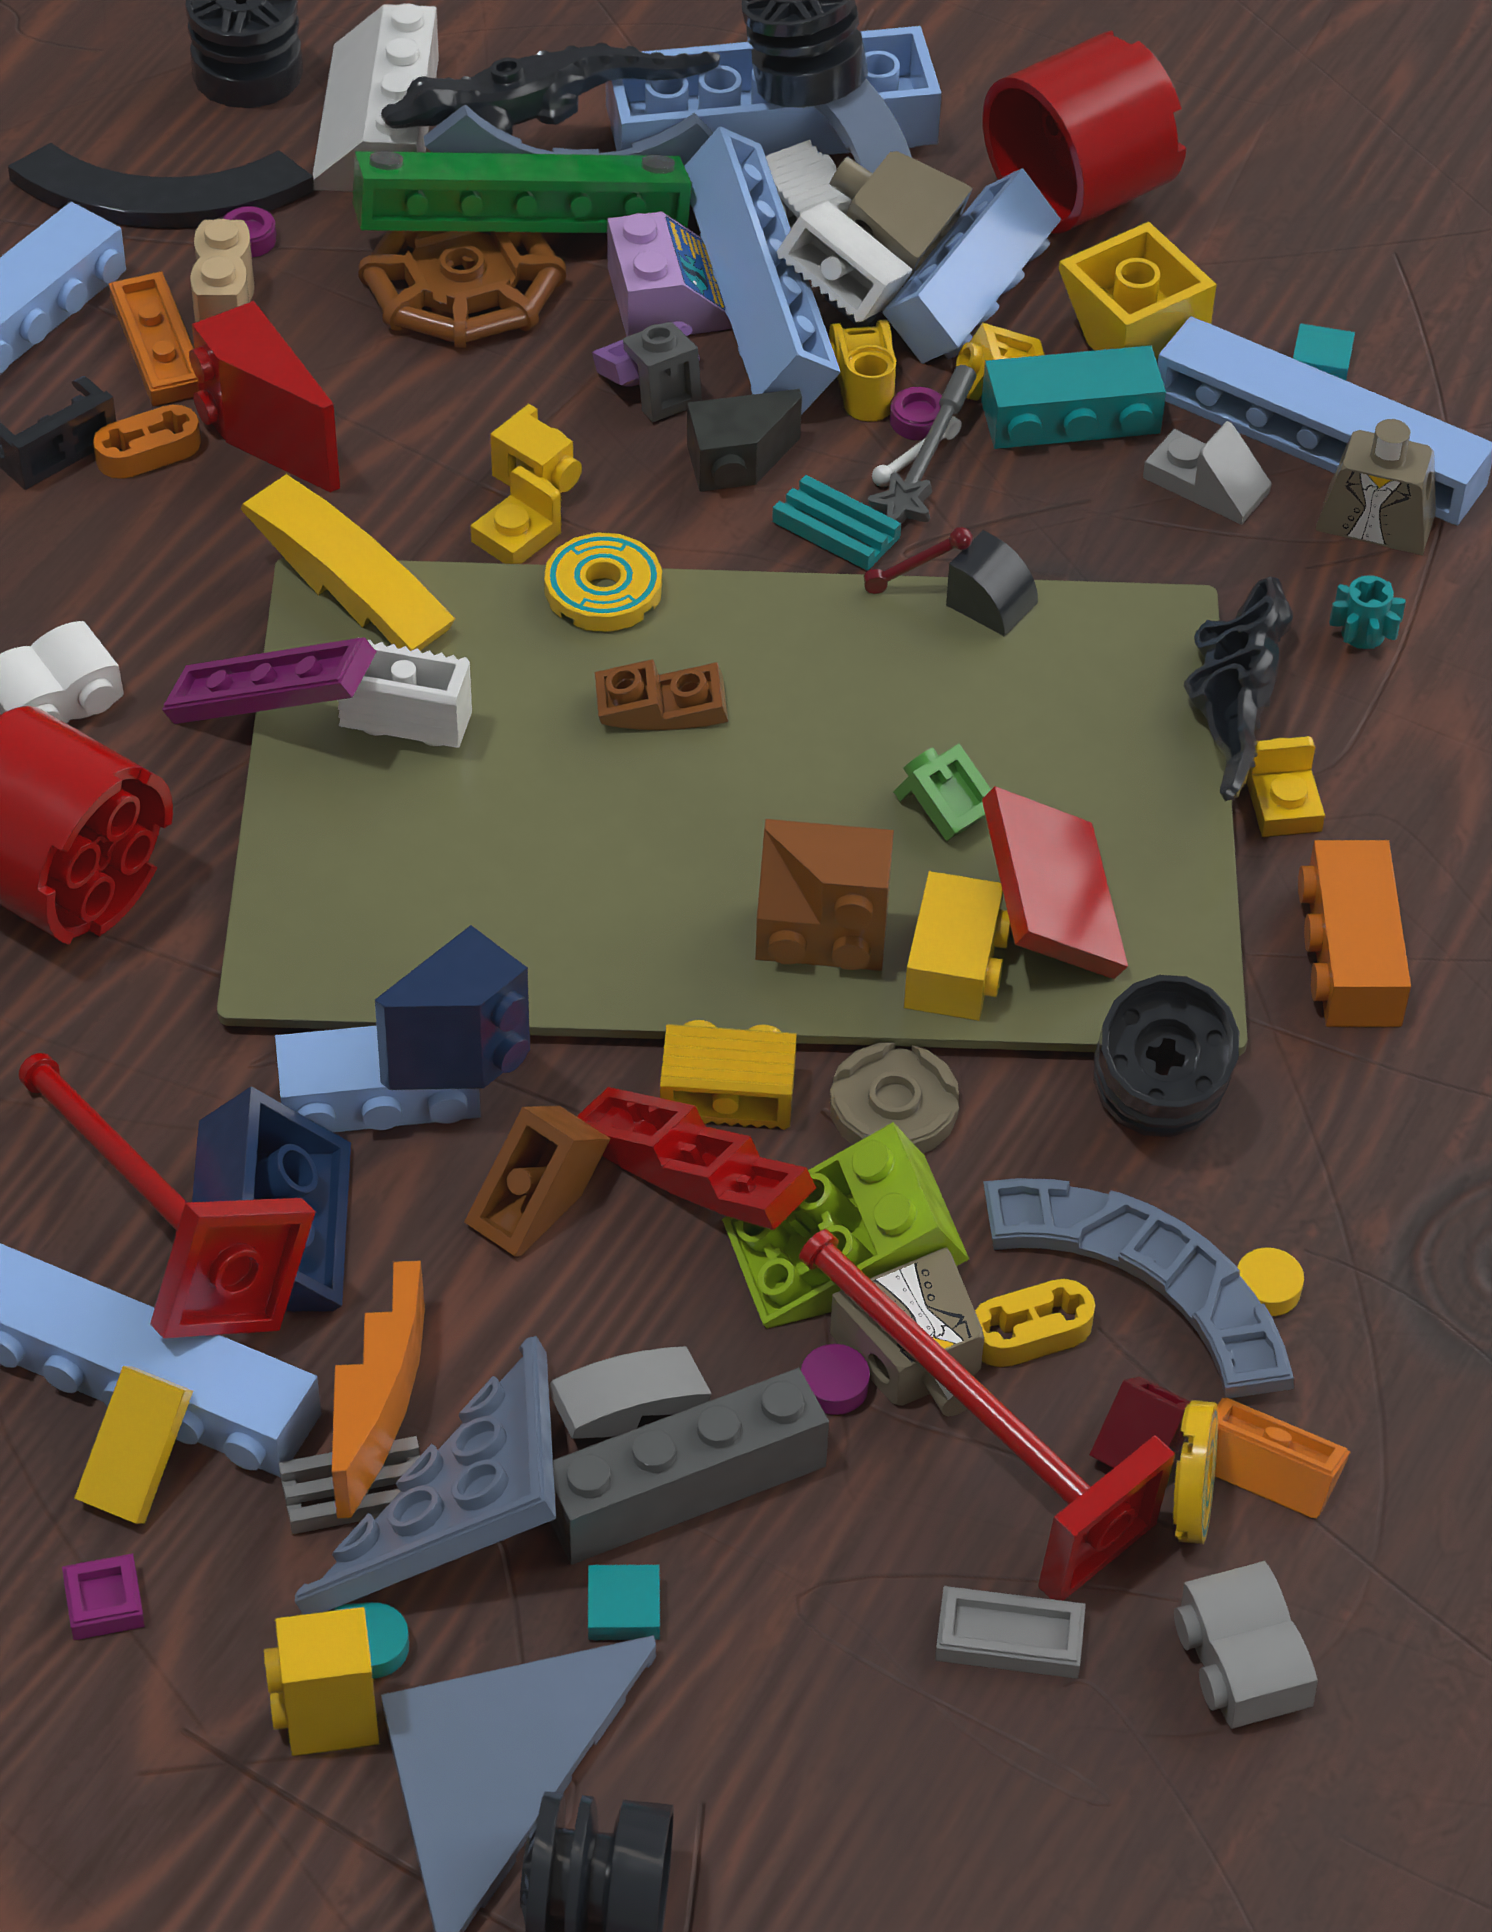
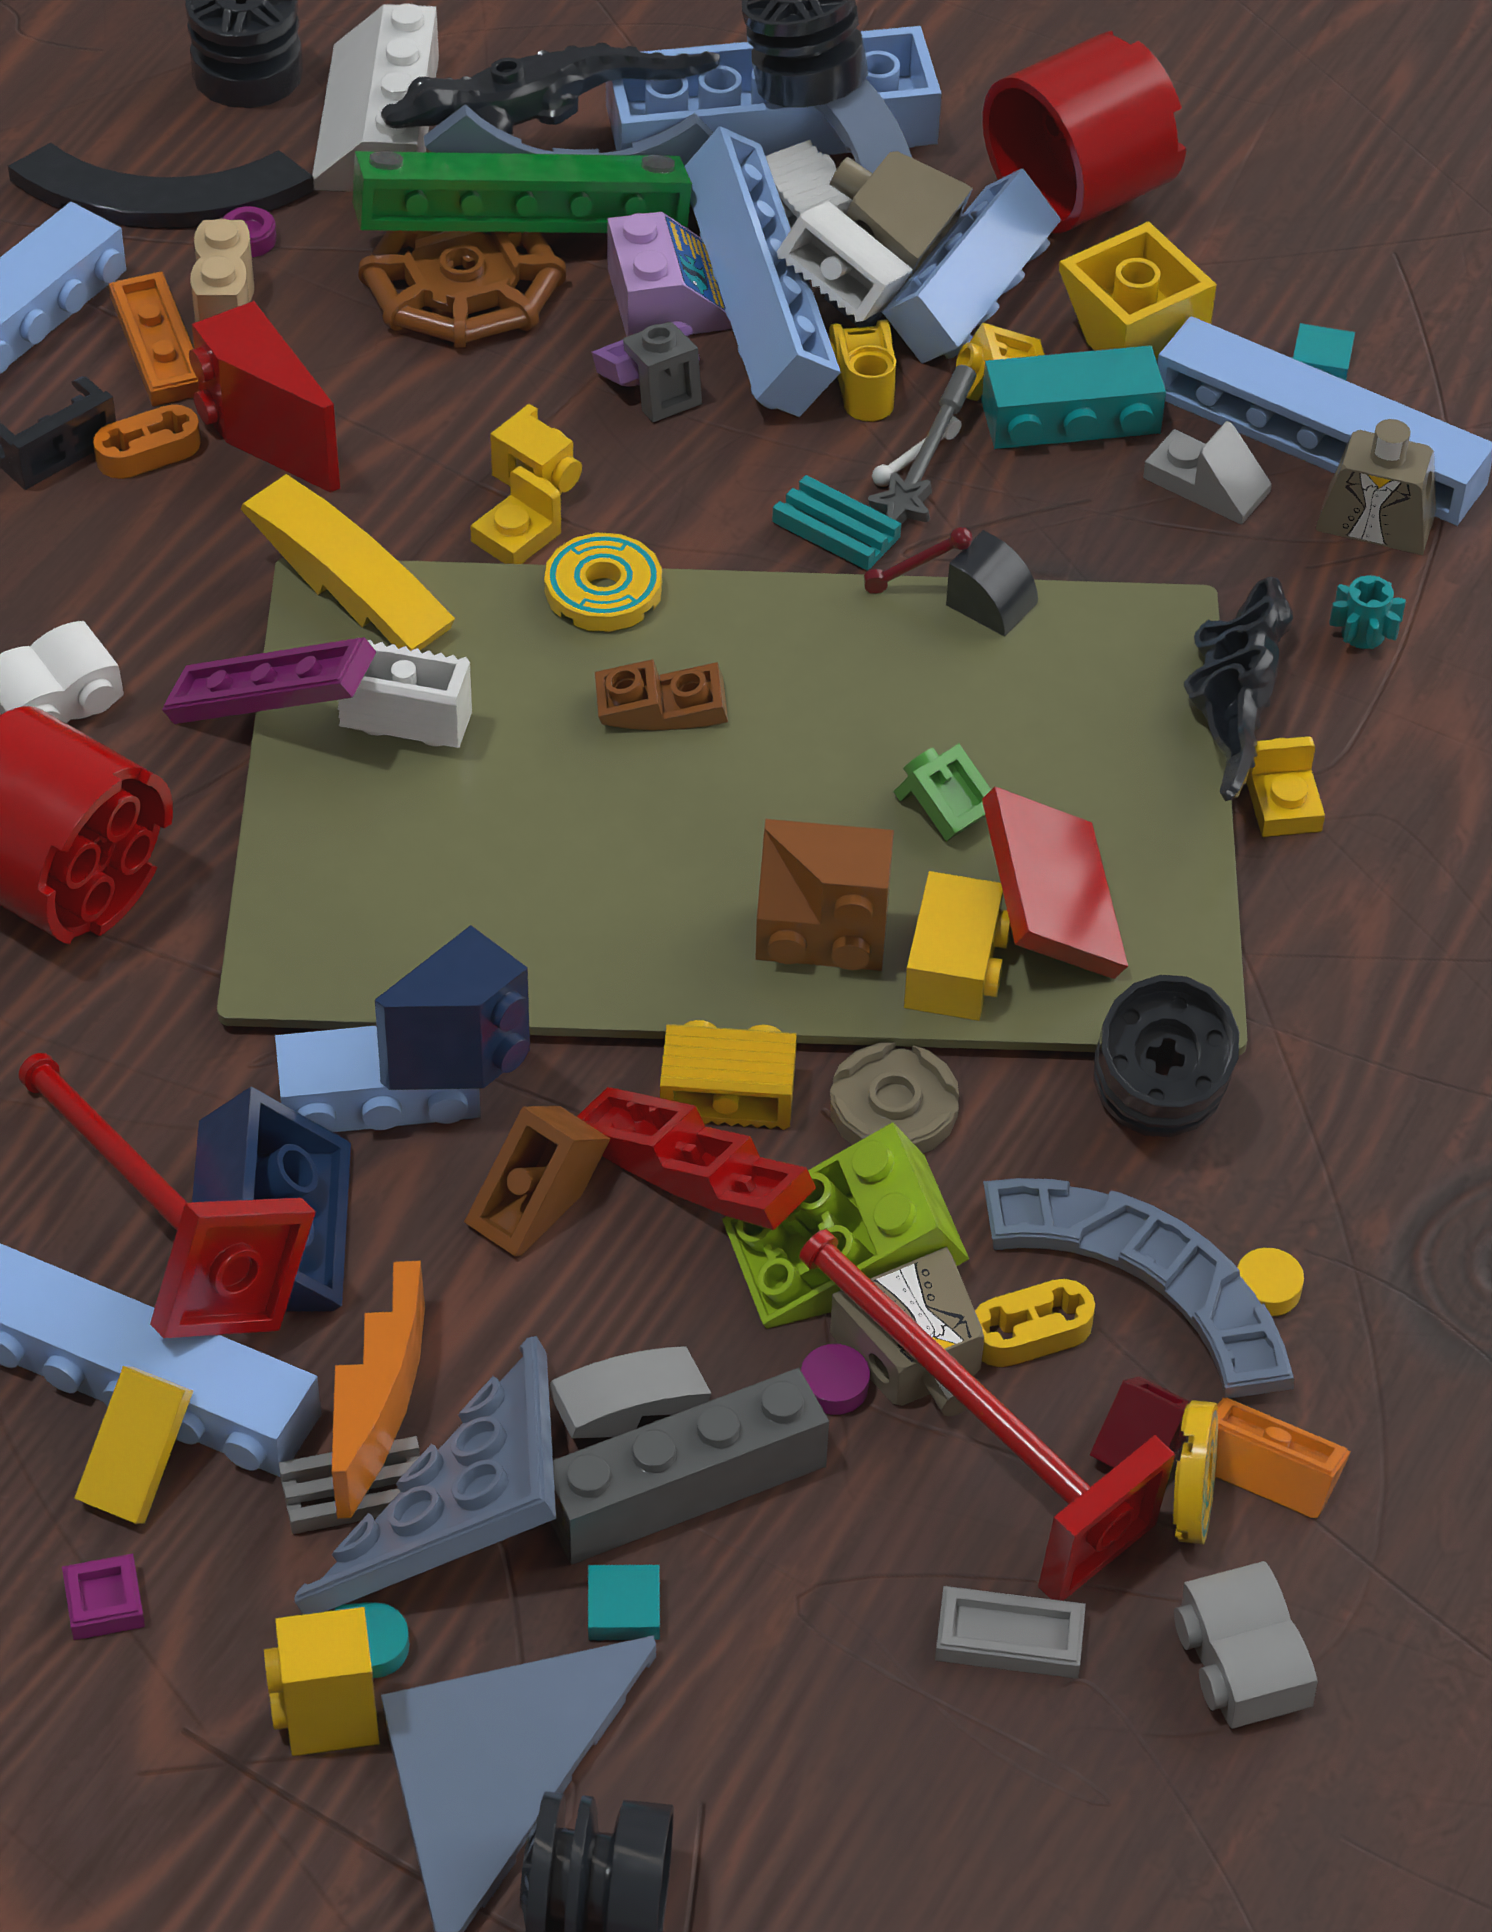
pearl dark grey slope [687,389,802,492] -> none
magenta tile [890,387,942,441] -> none
orange brick [1298,840,1411,1027] -> none

